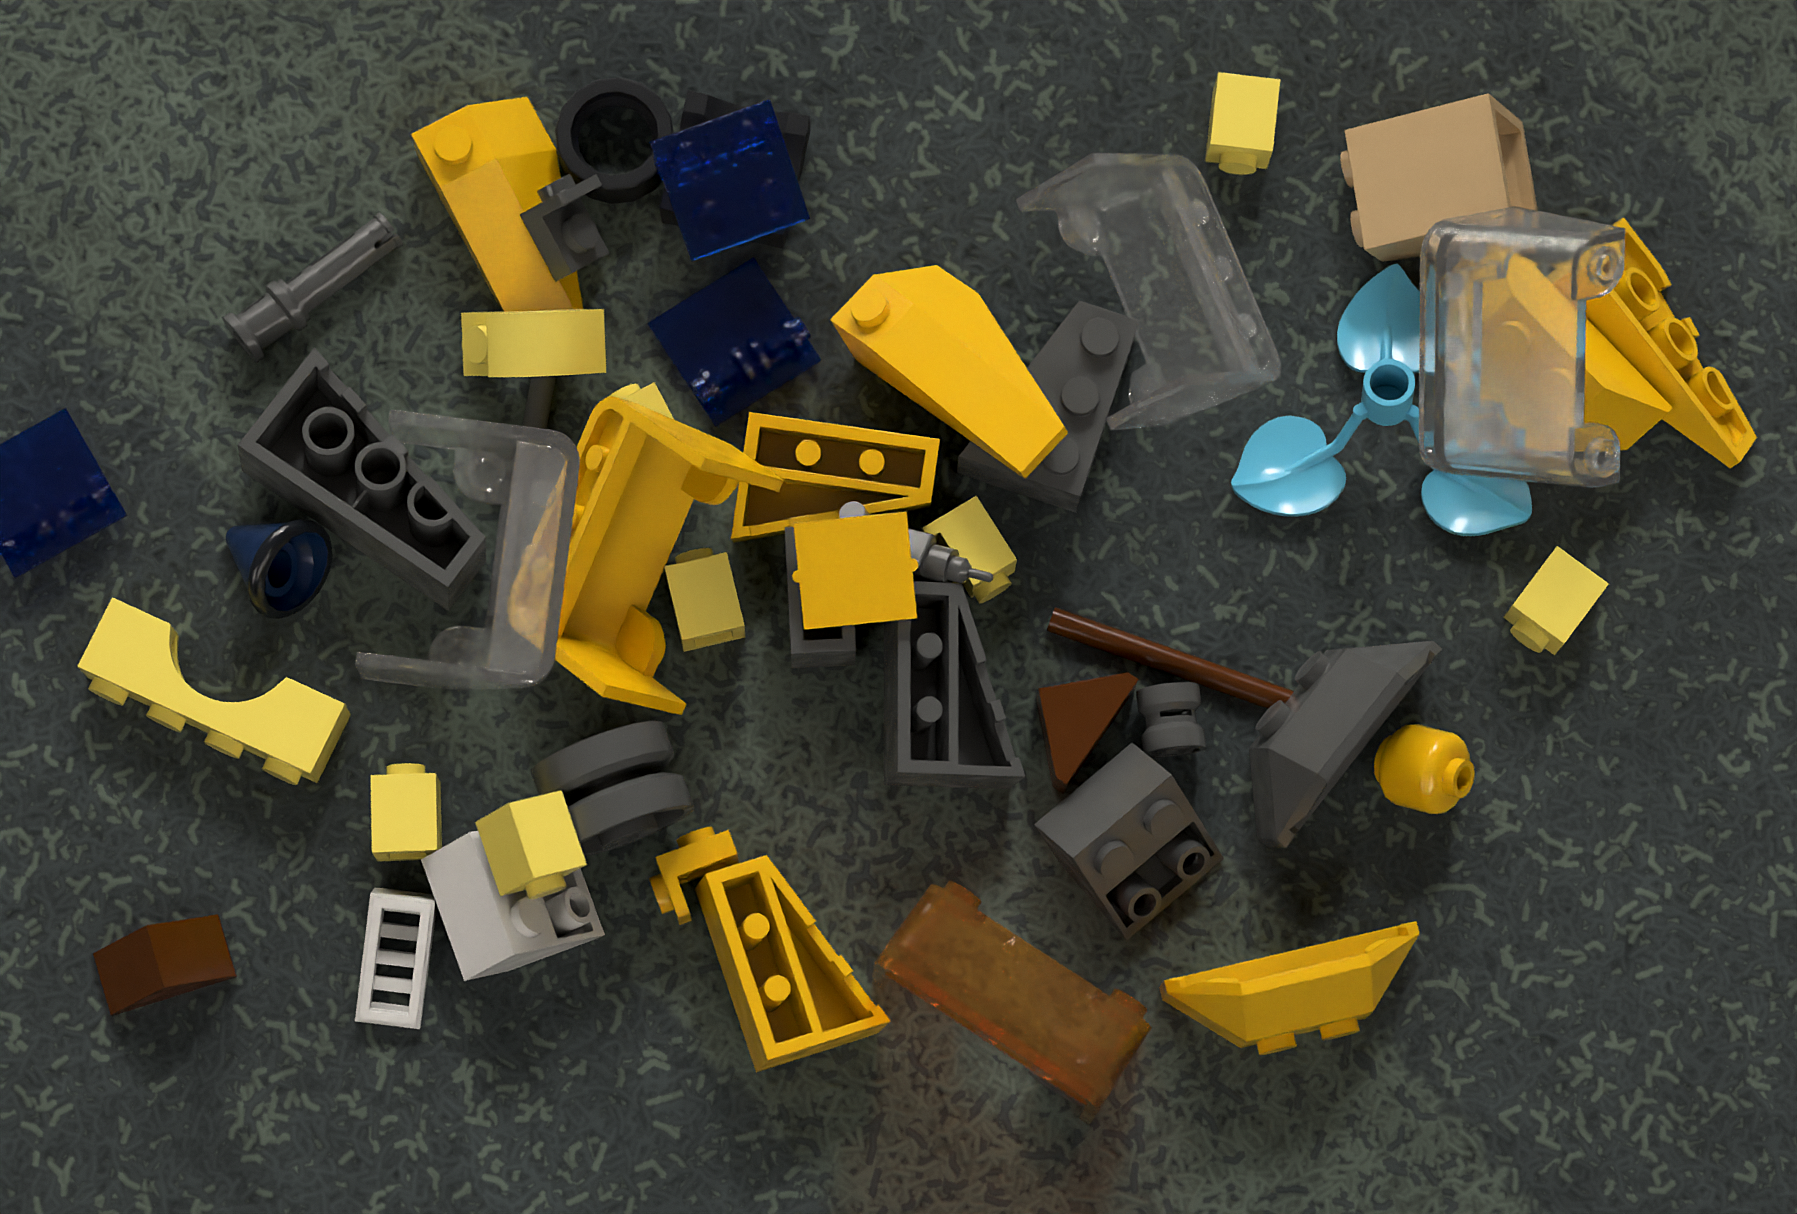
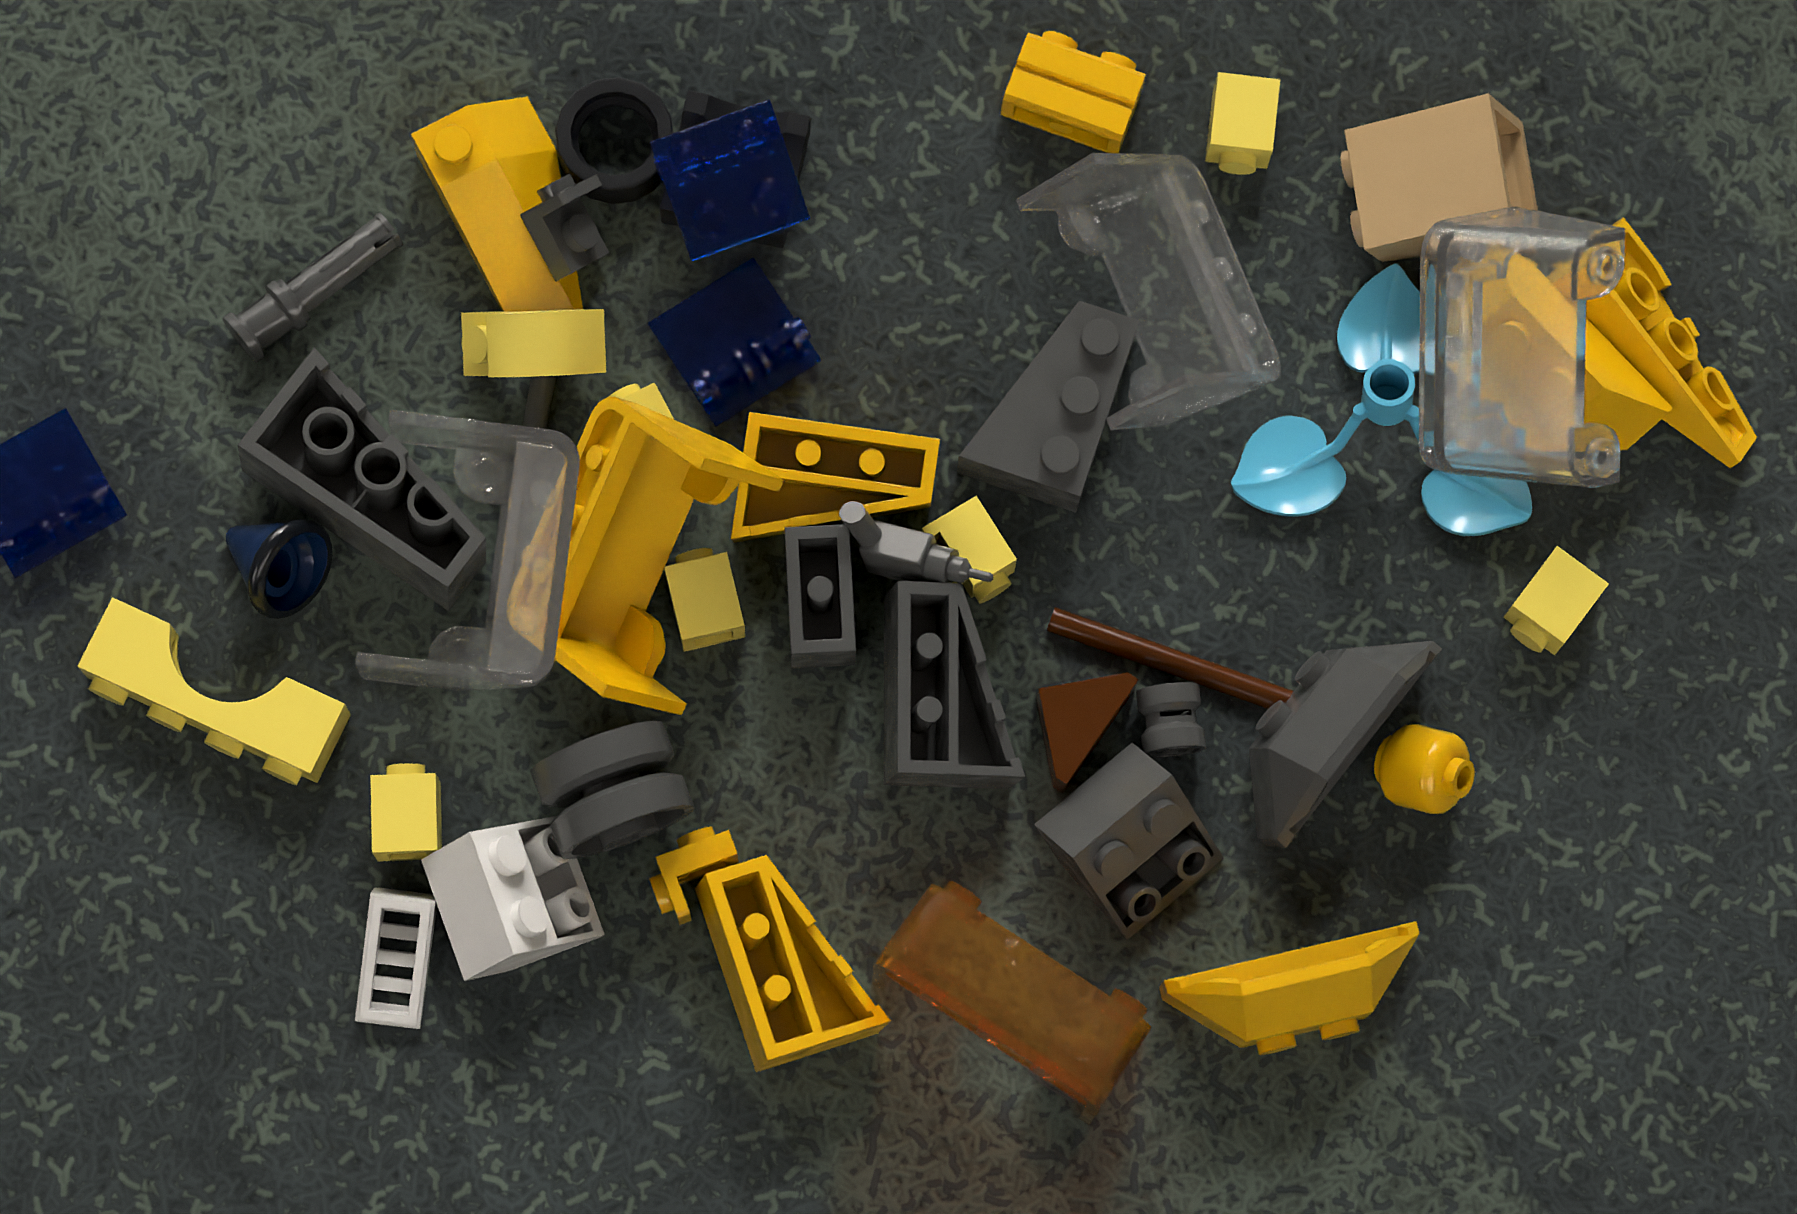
reddish brown slope [93,914,237,1016] -> none
light yellow brick [475,790,587,900] -> none
yellow piece [792,511,919,630] -> none
yellow wedge [830,265,1068,479] -> none
none -> yellow brick [1001,31,1146,157]

